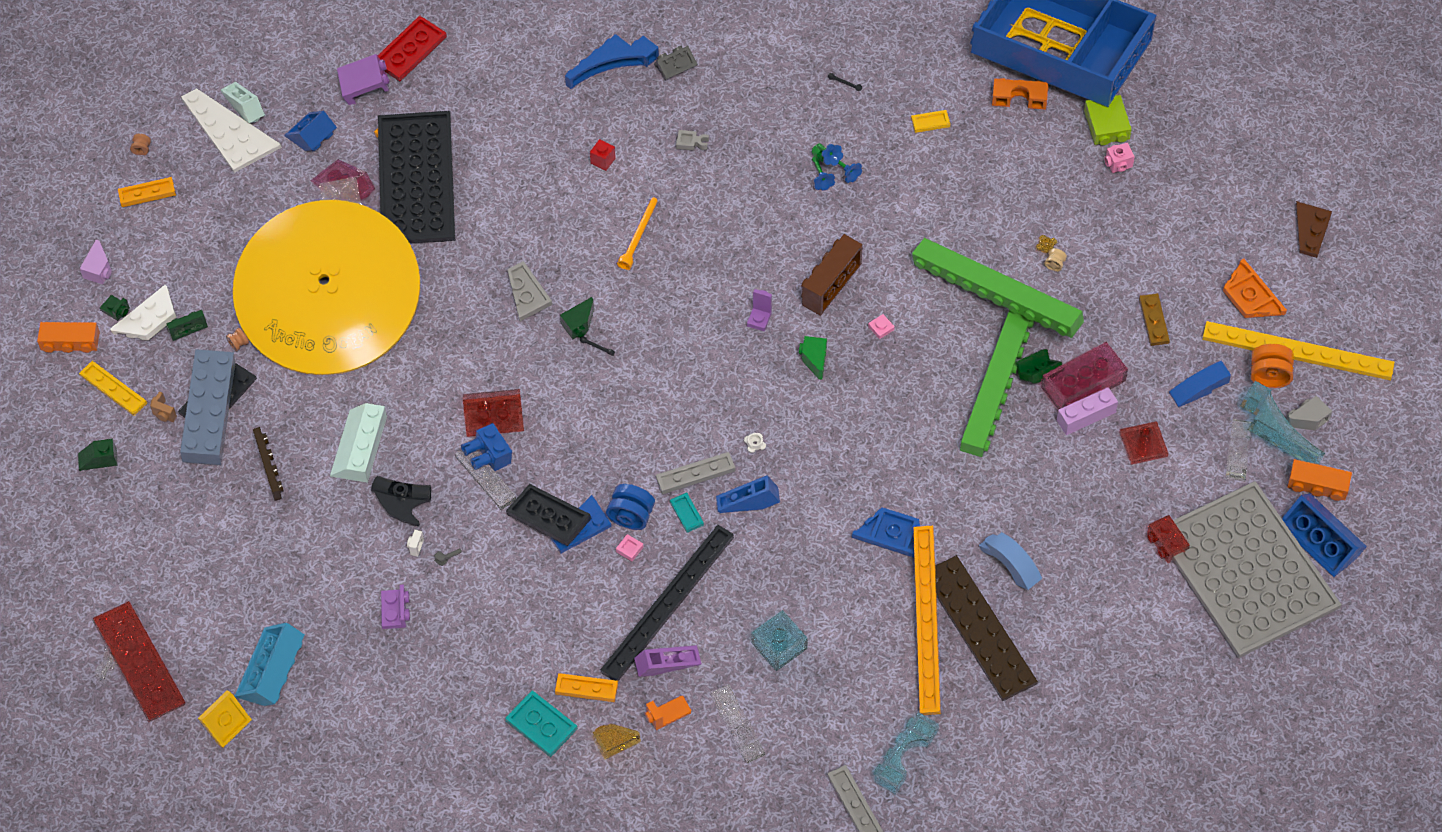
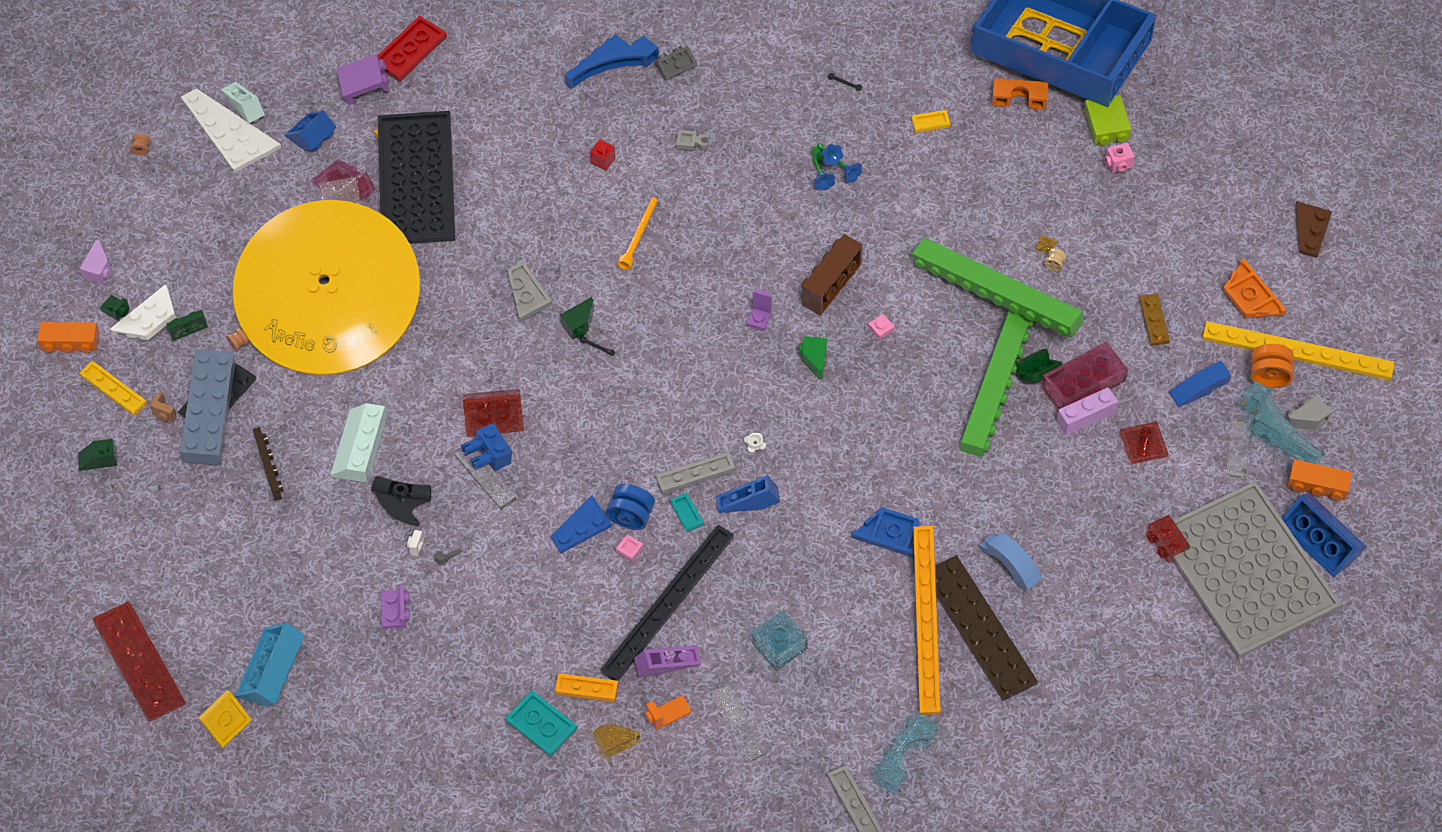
light orange plate [118,177,176,207] -> none
black plate [506,484,591,546] -> none

